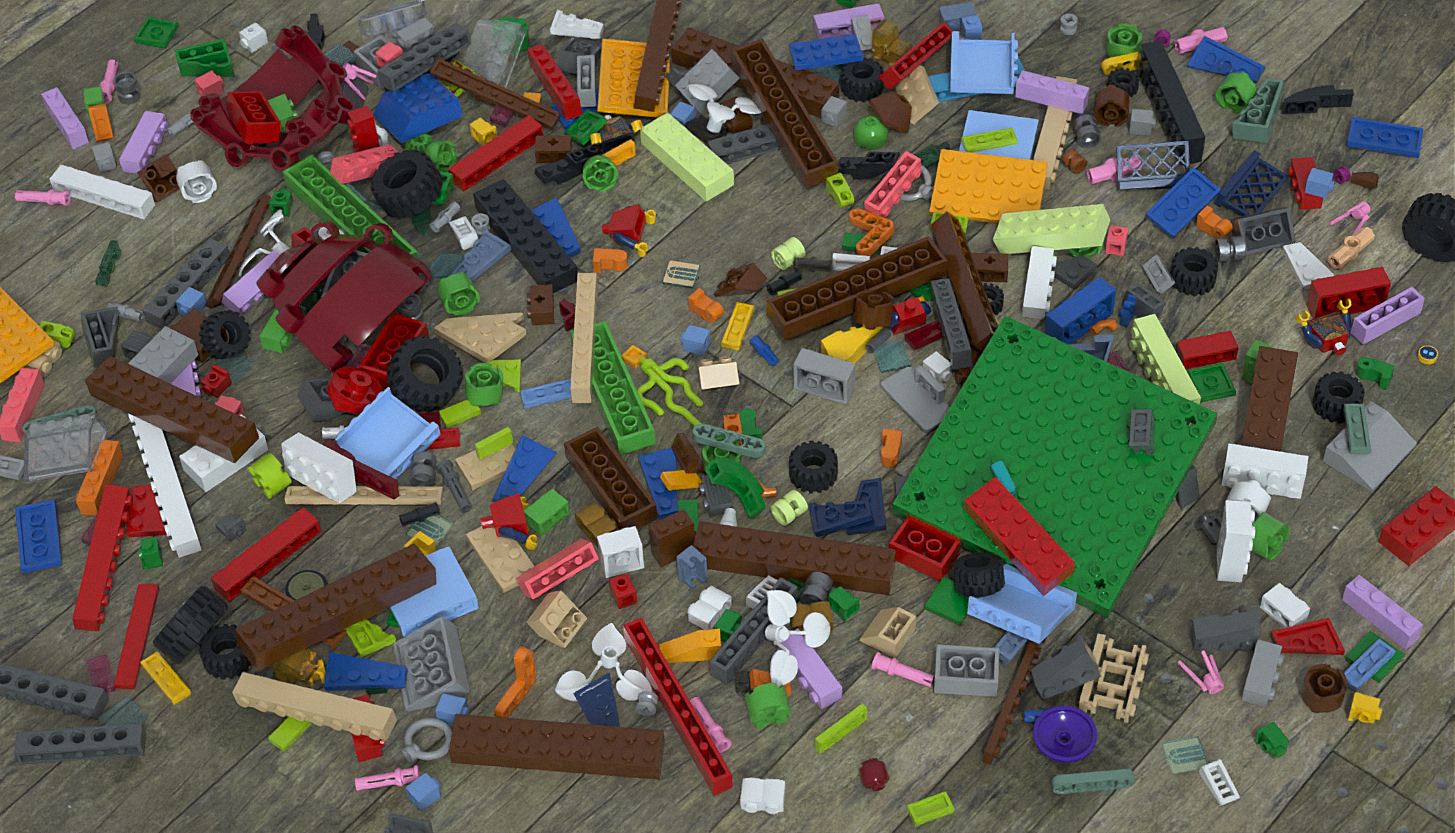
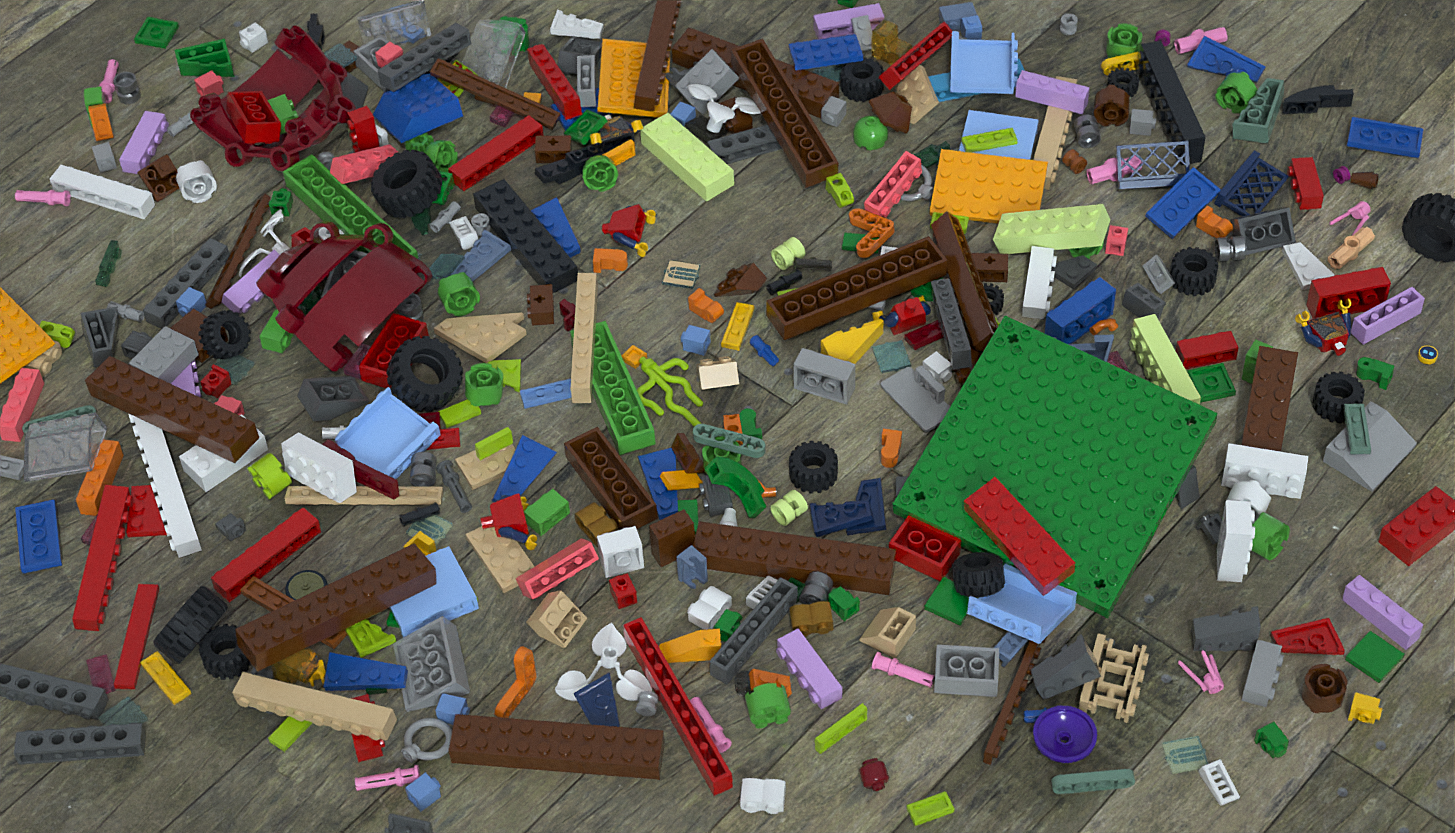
lavender brick [41,87,89,149] -> none
green brick [138,537,163,570] -> none
red piece [327,367,383,415] -> none
bright pink plant [342,63,377,100] -> none
clear light blue piece [346,183,382,210] -> none
light grey brick [396,17,435,54] -> none
yellow brick [469,118,497,146] -> none
white plant [765,590,830,687] -> none
white tile [832,253,870,271] -> none
black slope [838,151,900,180] -> none
reddish brown brick [854,290,894,330] -> none
dark grey axle [865,328,891,353] -> none
teal bar [991,461,1015,496] -> none
blue plate [1119,294,1136,328] -> none
dark grey hinge [1129,409,1155,455] -> none
white brick [1260,583,1310,628] -> none
medium blue brick [1305,168,1335,198] -> none
medium blue tile [1344,639,1396,692] -> none

